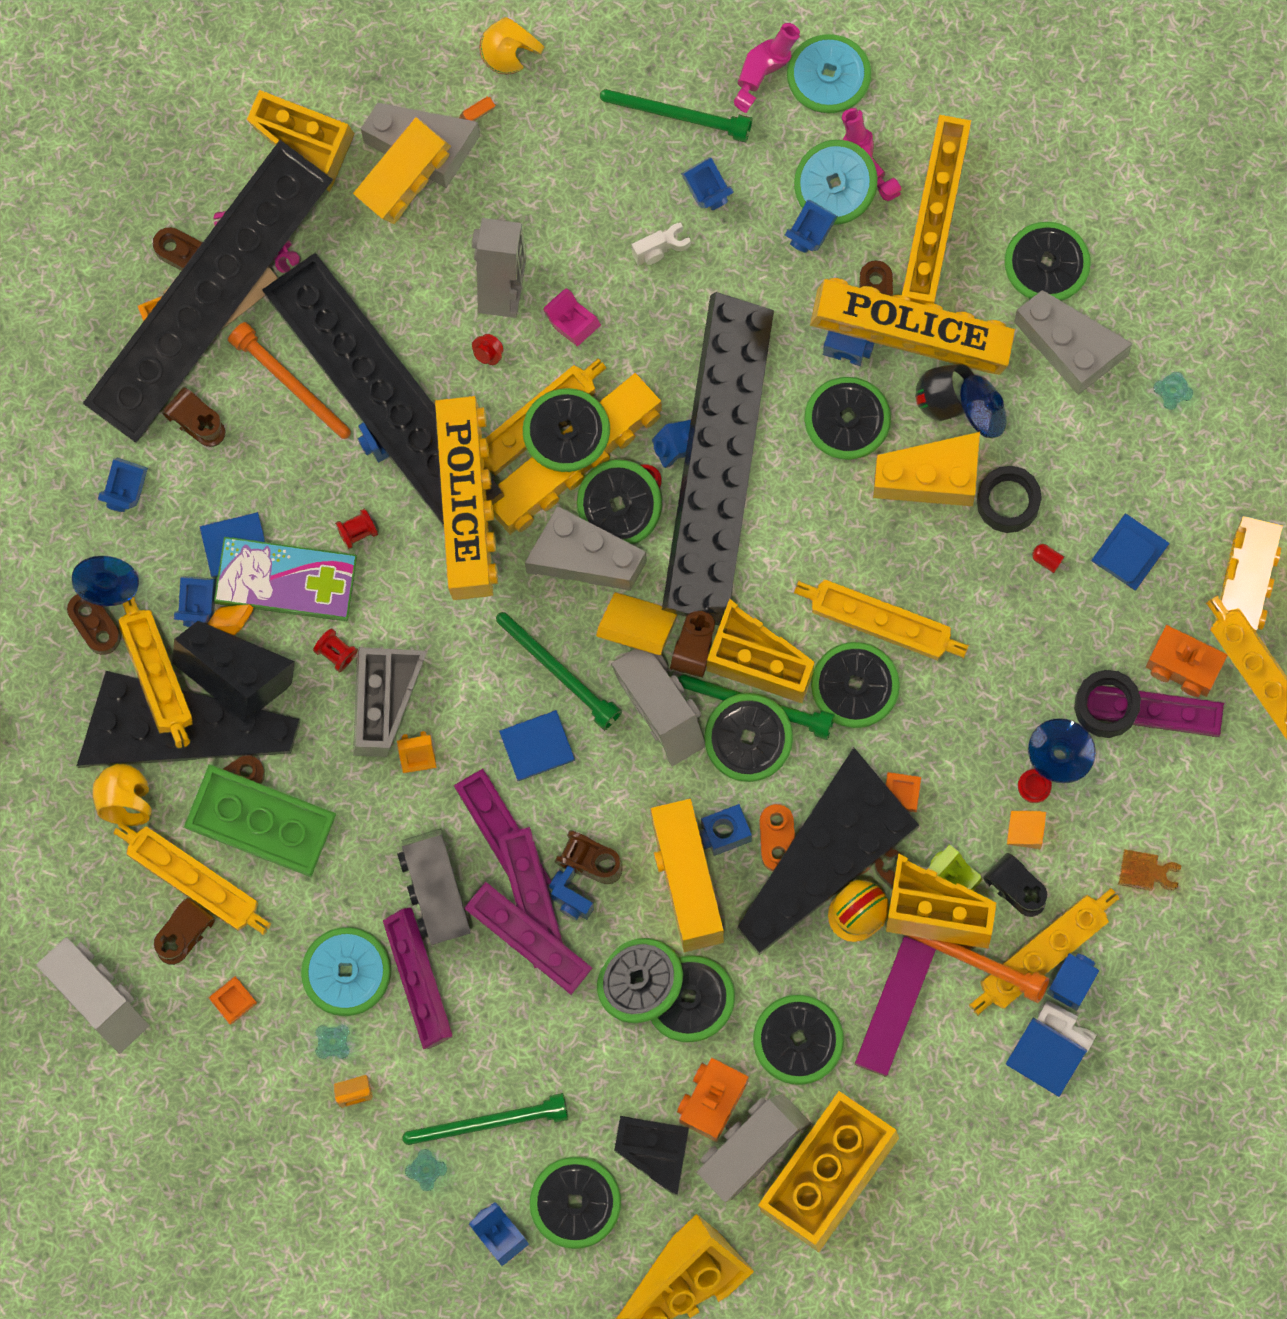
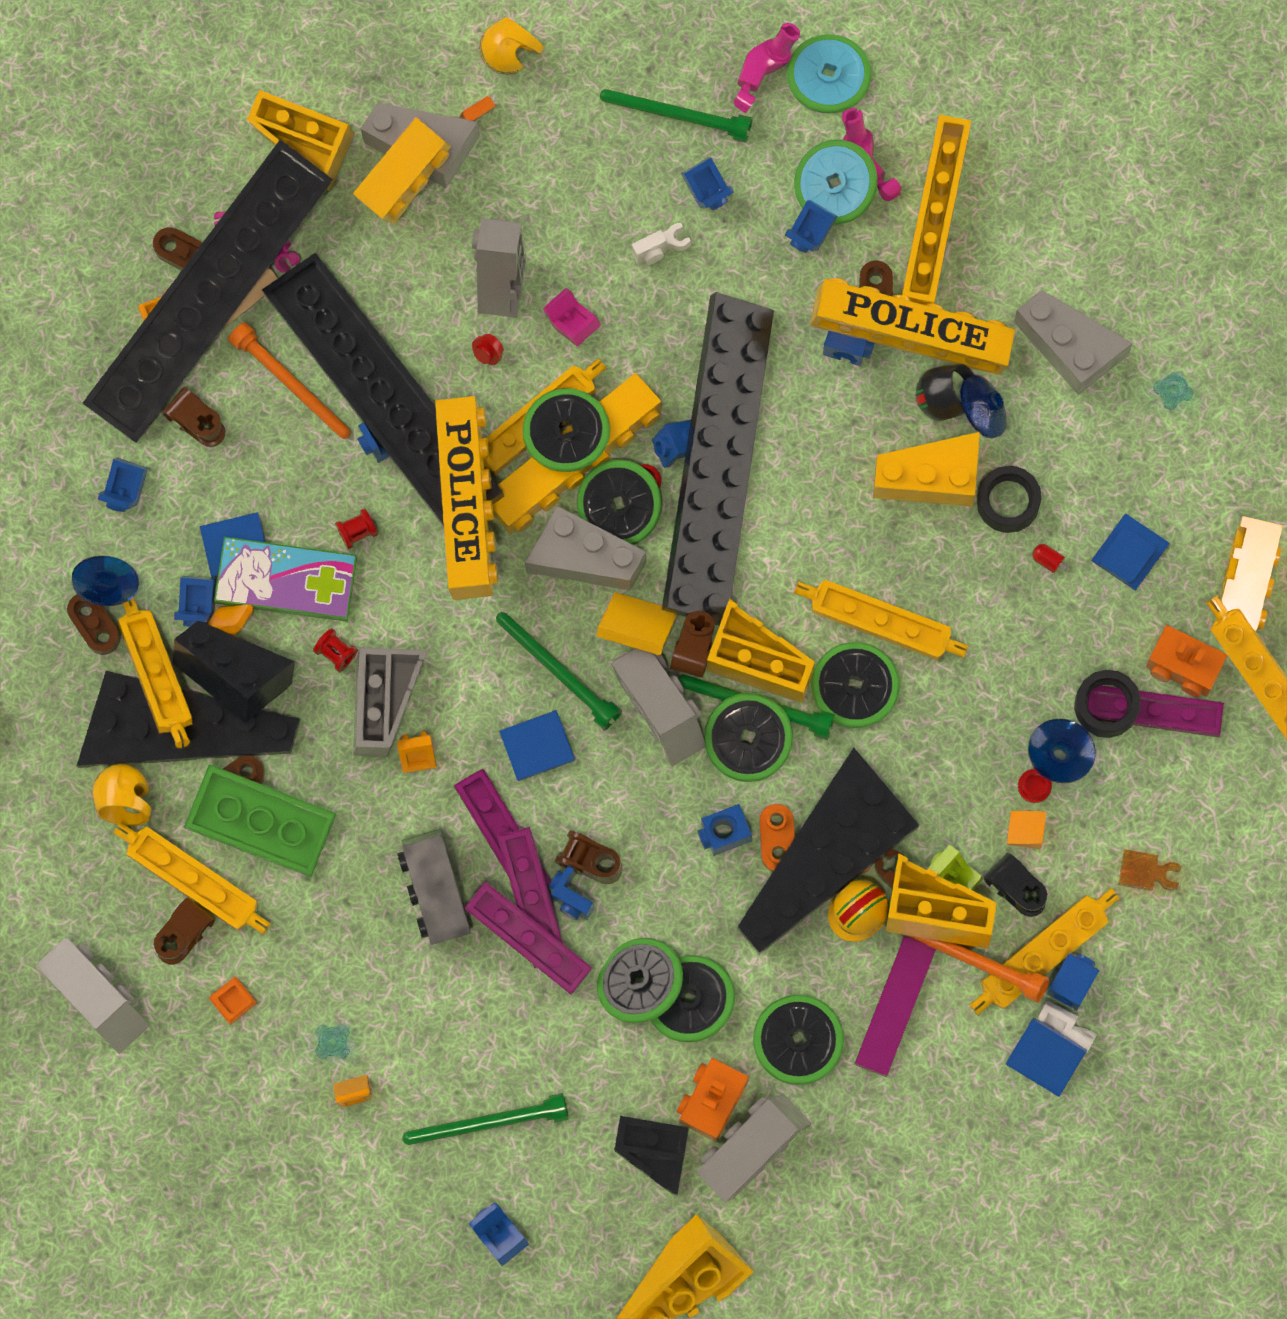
medium azure wheel [301,927,391,1016] -> none
magenta tile [383,907,453,1050] -> none
clear light blue plate [405,1149,447,1191] -> none
black wheel [530,1157,621,1249] -> none
yellow brick [650,798,724,952] -> none
yellow brick [758,1091,899,1252] -> none
black wheel [804,377,891,460] -> none
orange plate [886,772,921,813] -> none
black wheel [1005,222,1091,301] -> none

